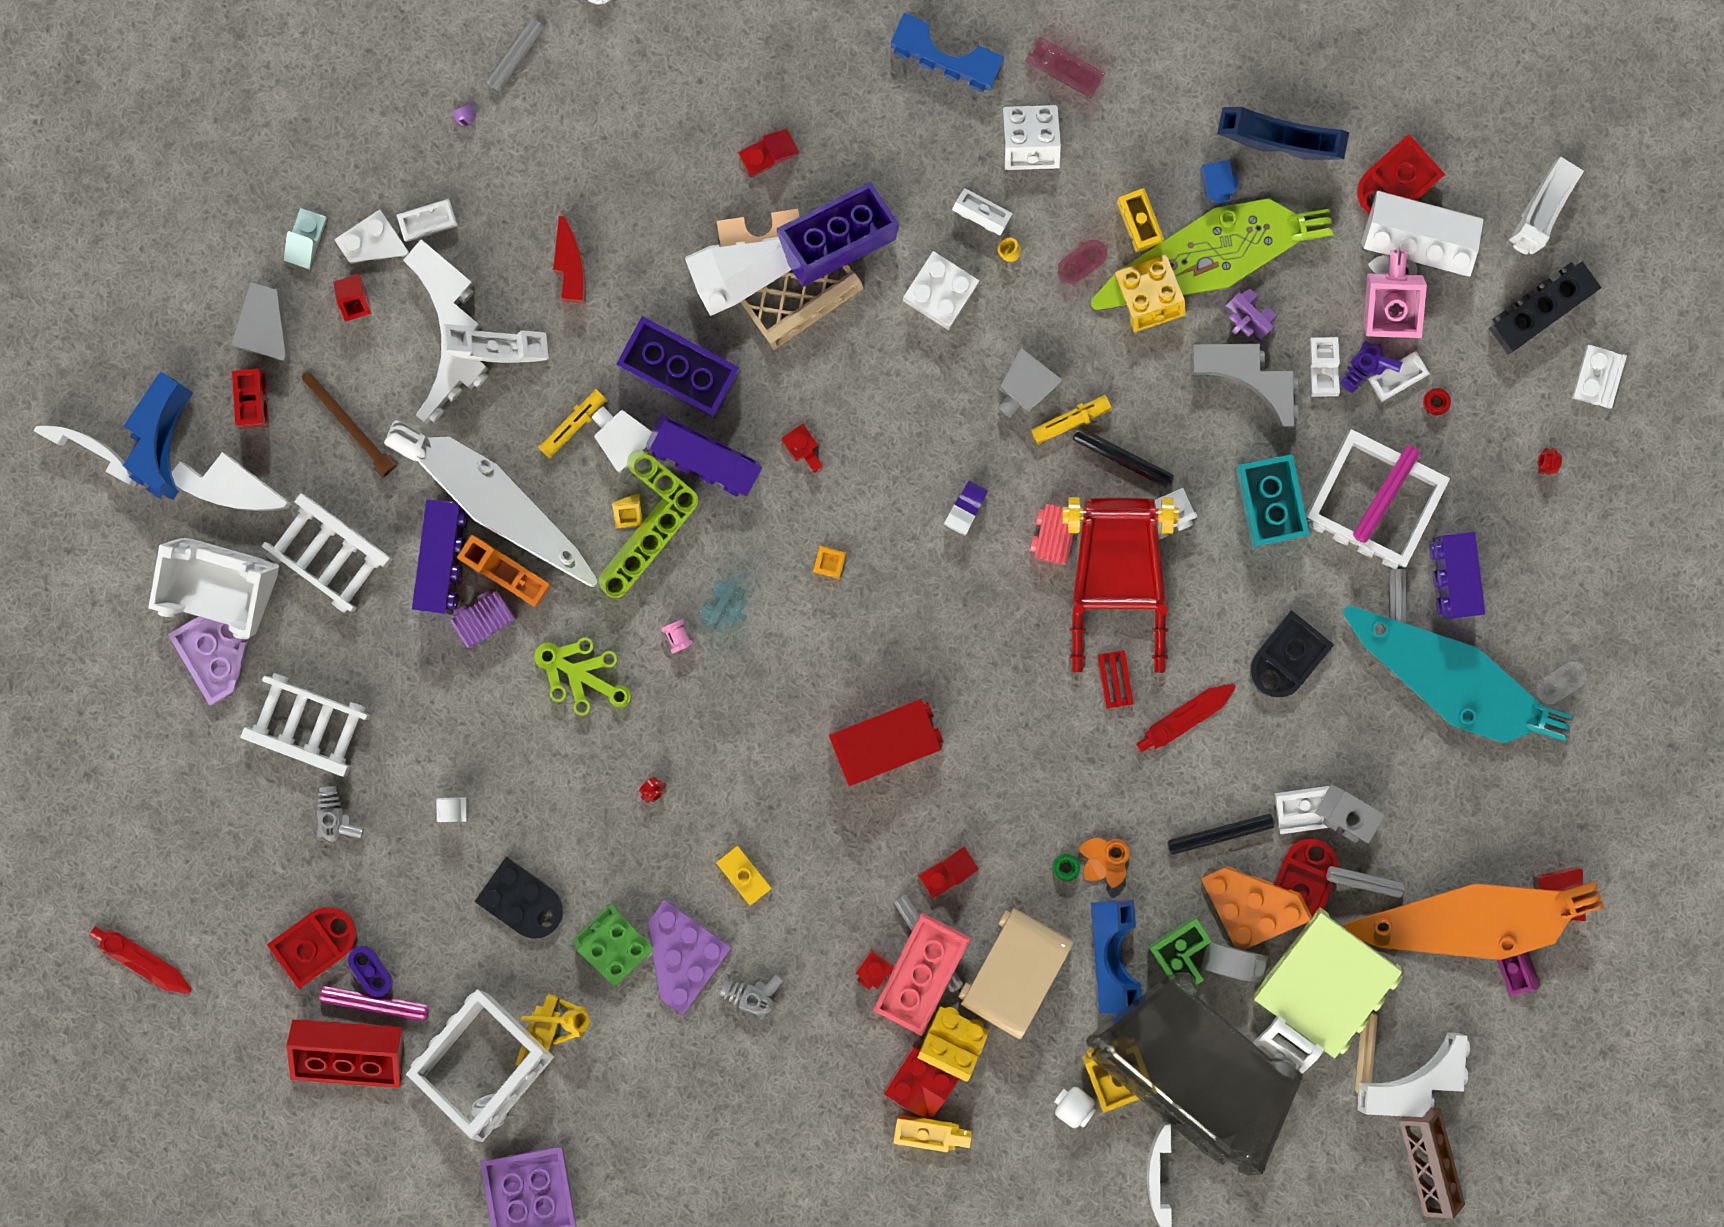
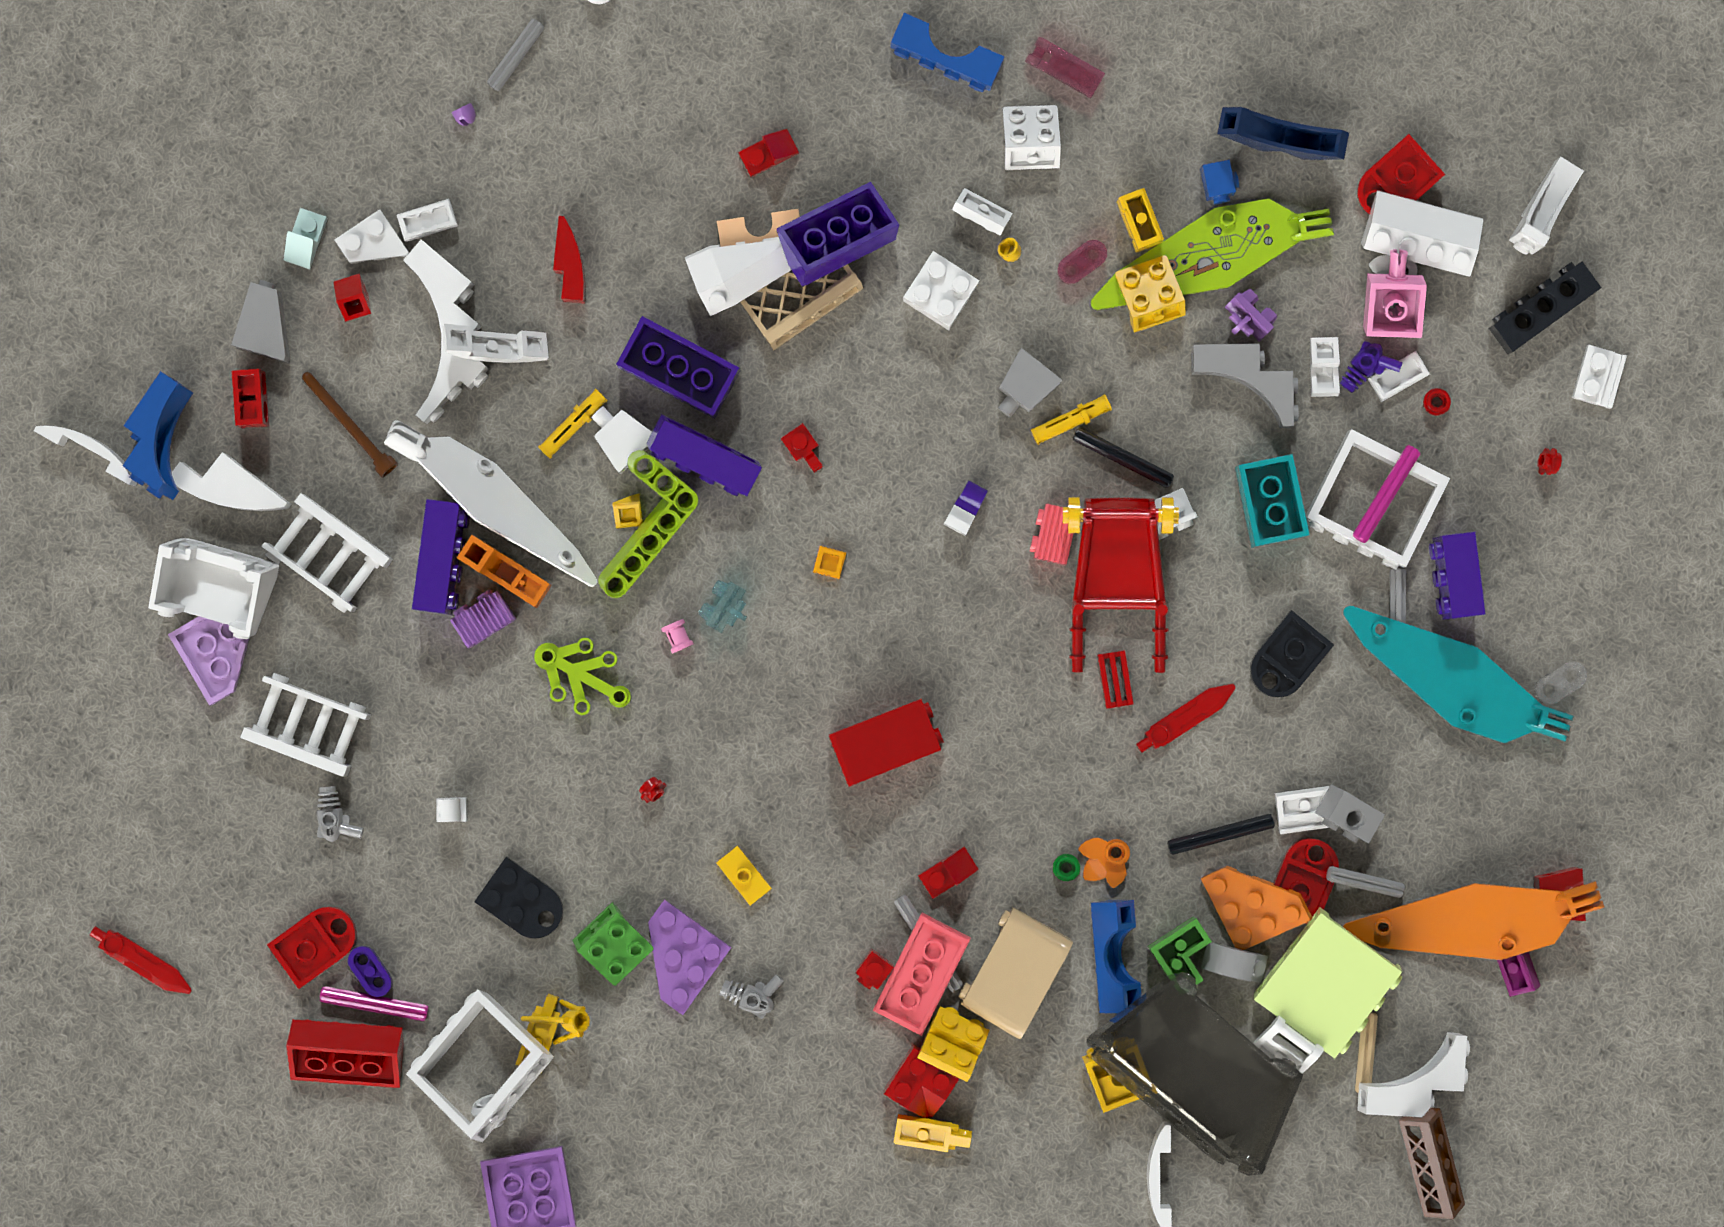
white head [1054,1087,1096,1128] -> none

